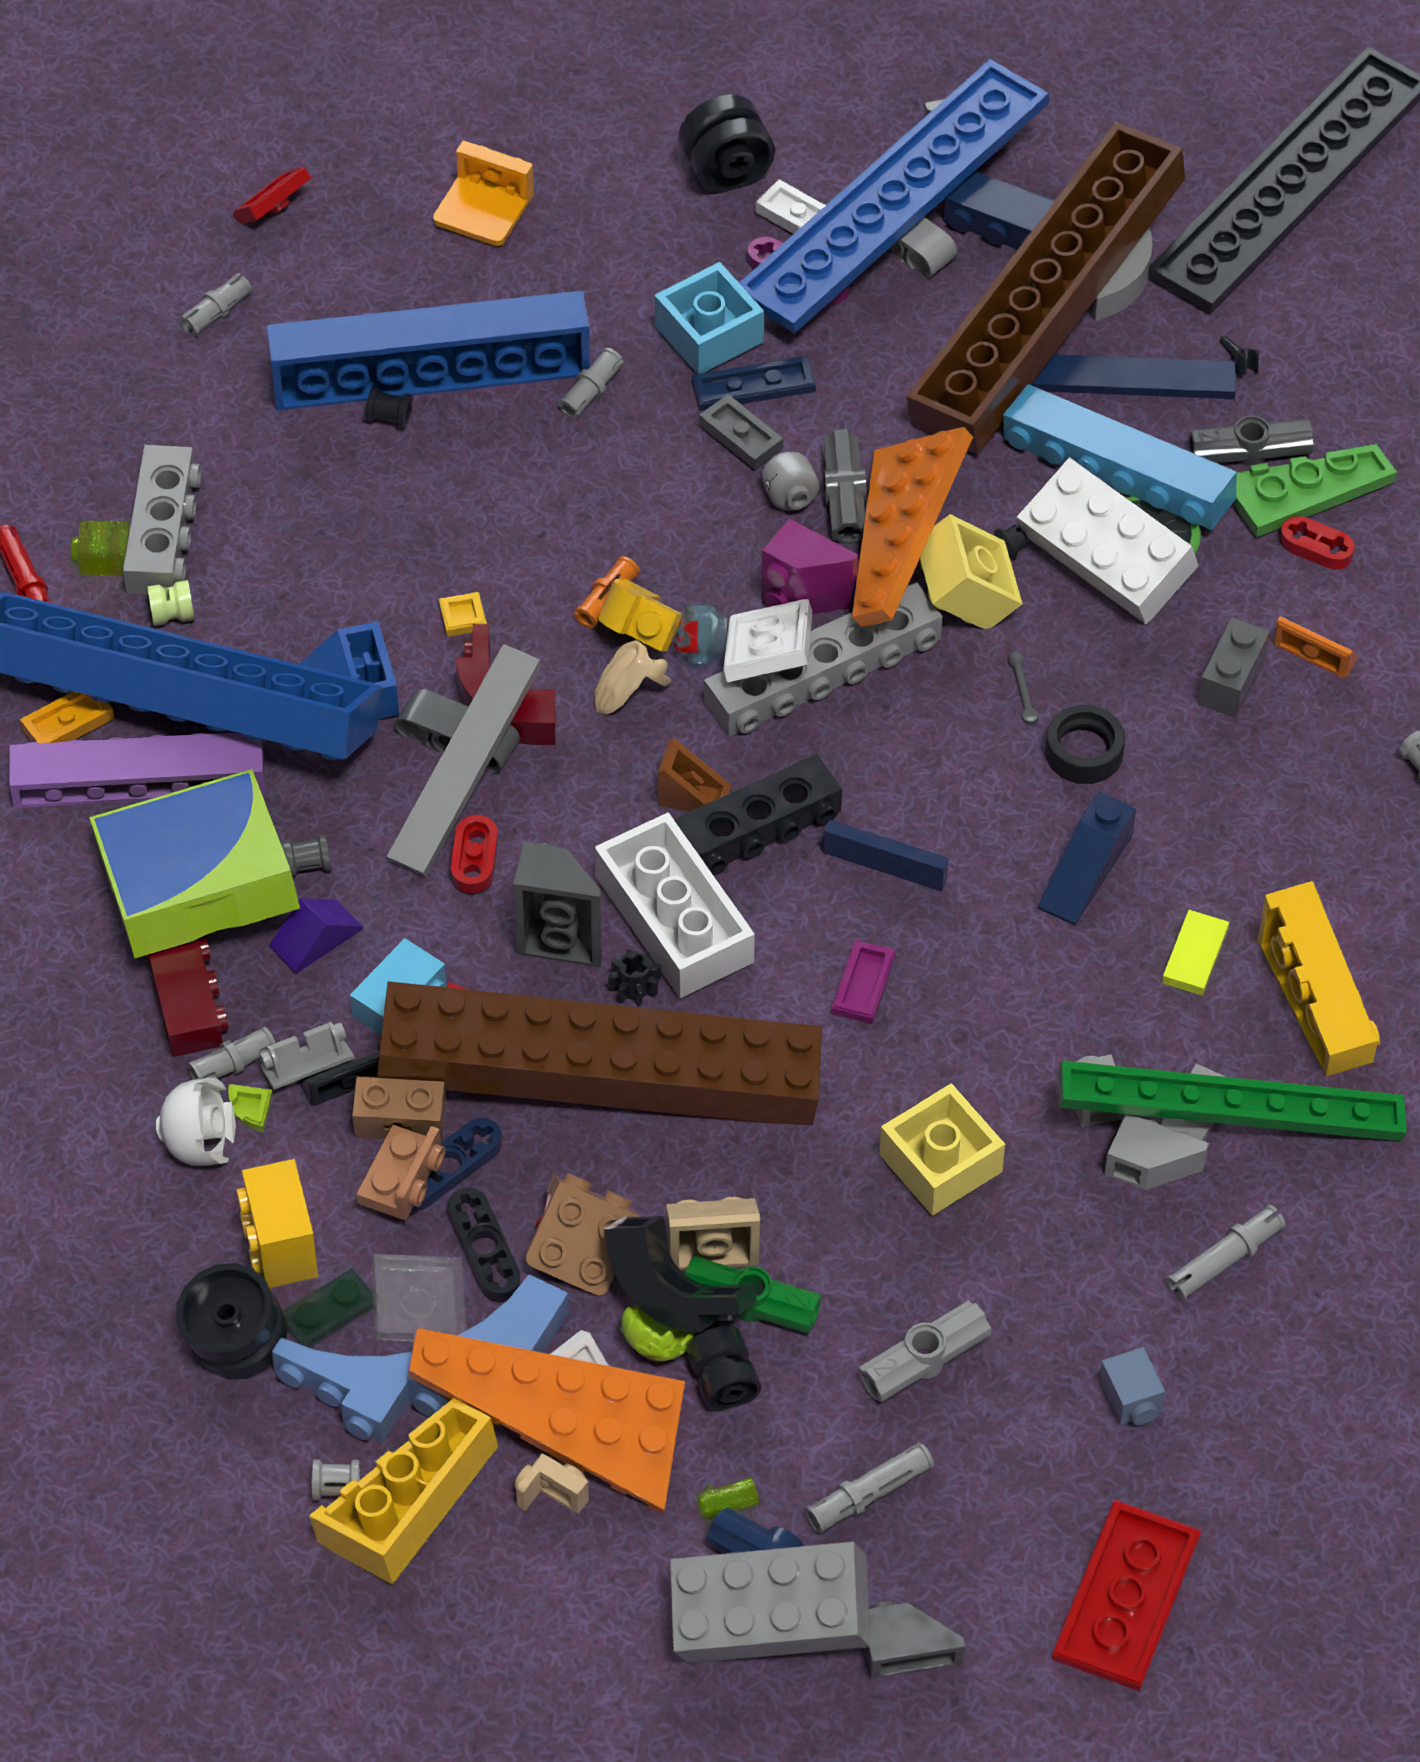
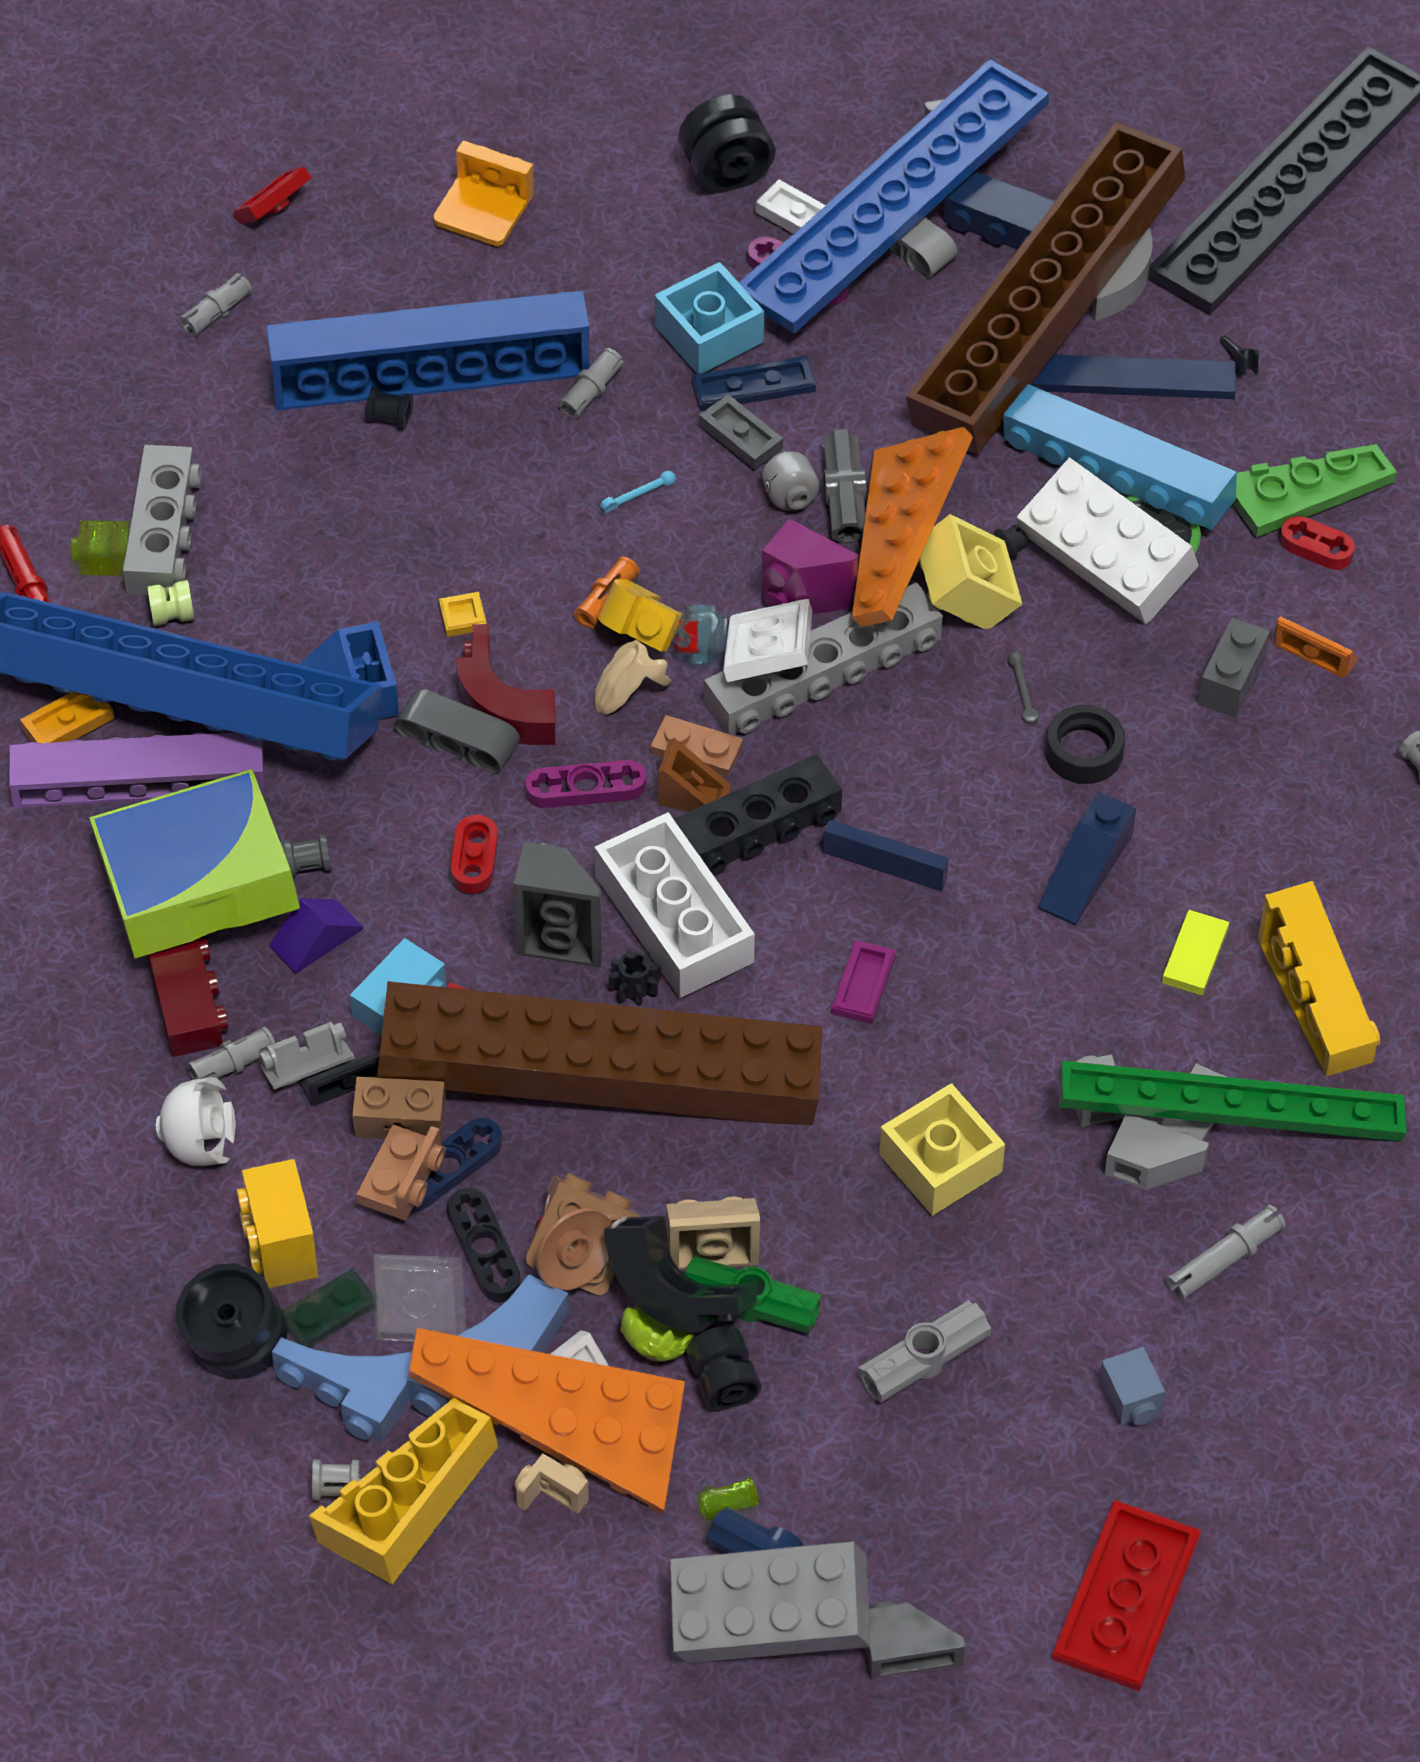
lime tile [228,1084,273,1132] -> none
light grey tile [387,644,542,877] -> none
light grey pin [804,1442,934,1534] -> none
dark grey piece [1188,415,1314,466] -> none
none -> magenta beam [525,760,646,808]
none -> nougat dish [536,1208,613,1290]
none -> medium azure hinge [600,471,676,514]
none -> nougat plate [651,715,743,777]

